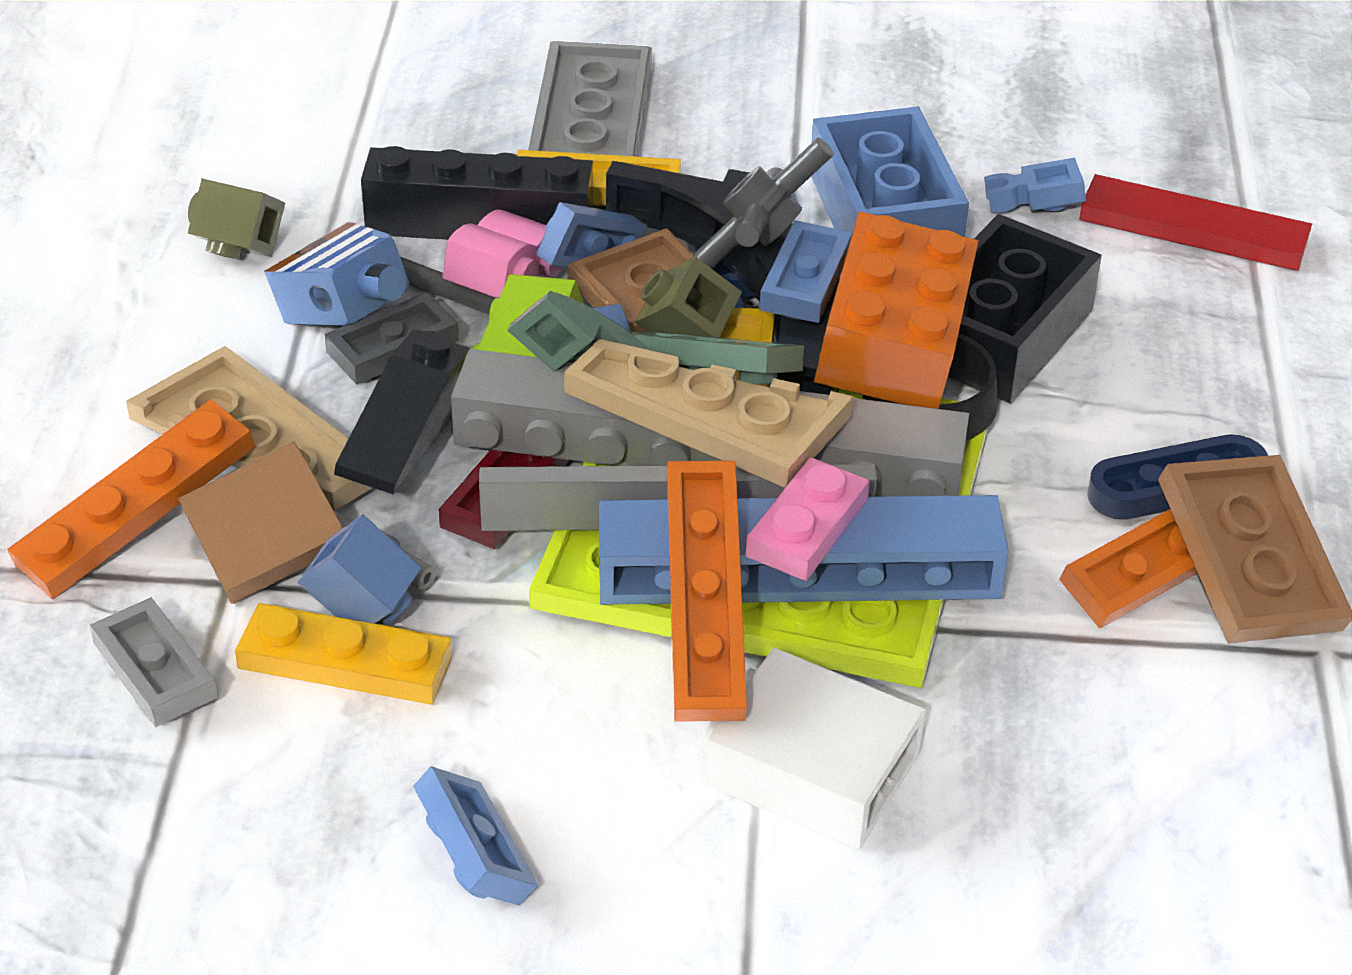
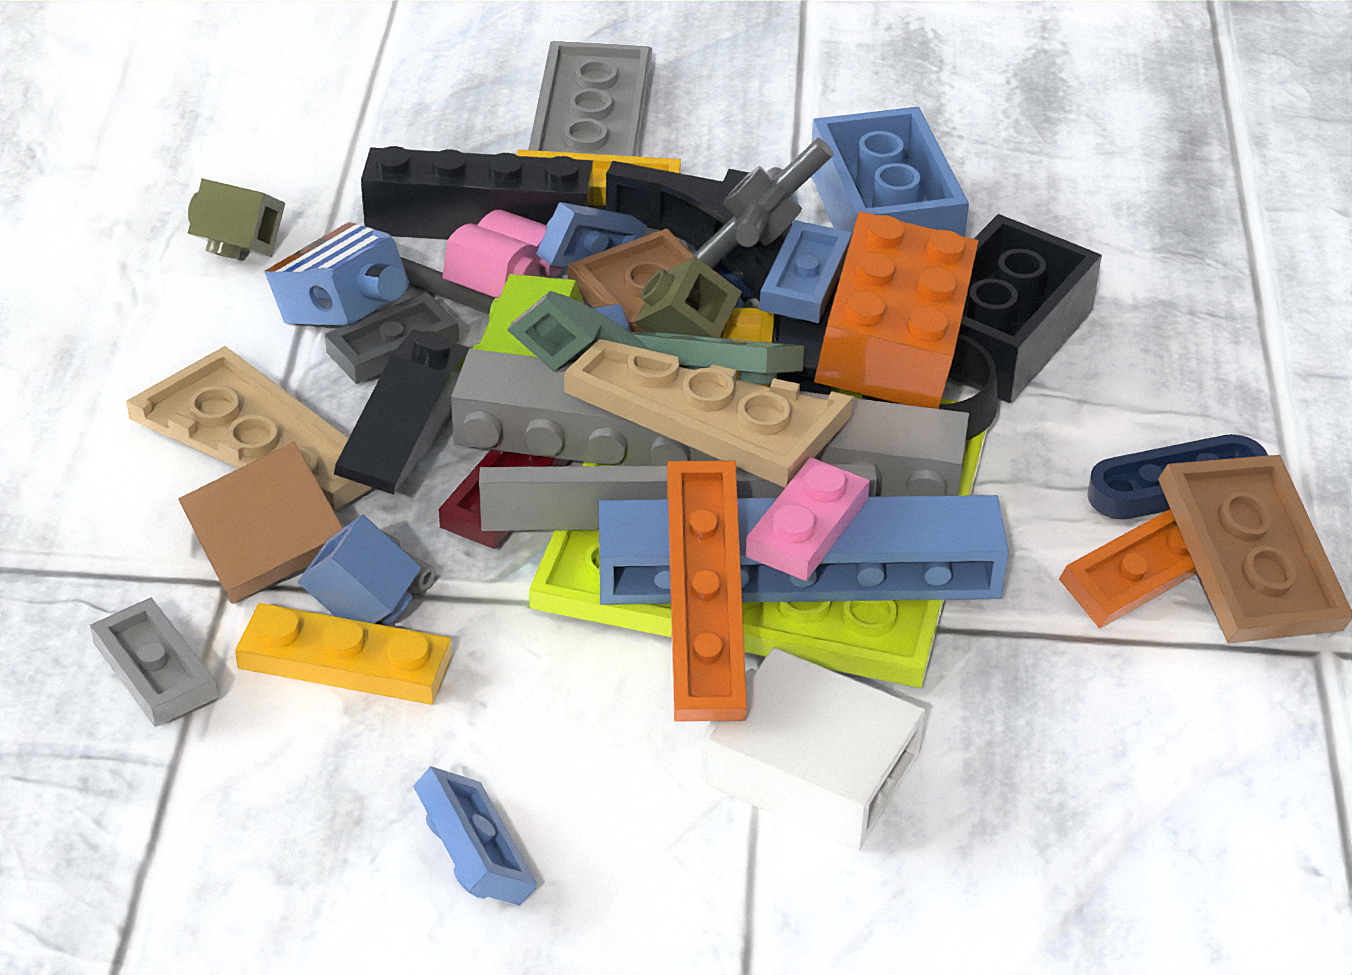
orange plate [7,399,255,600] -> none
medium blue plate [984,158,1086,212] -> none
red tile [1079,174,1312,271] -> none

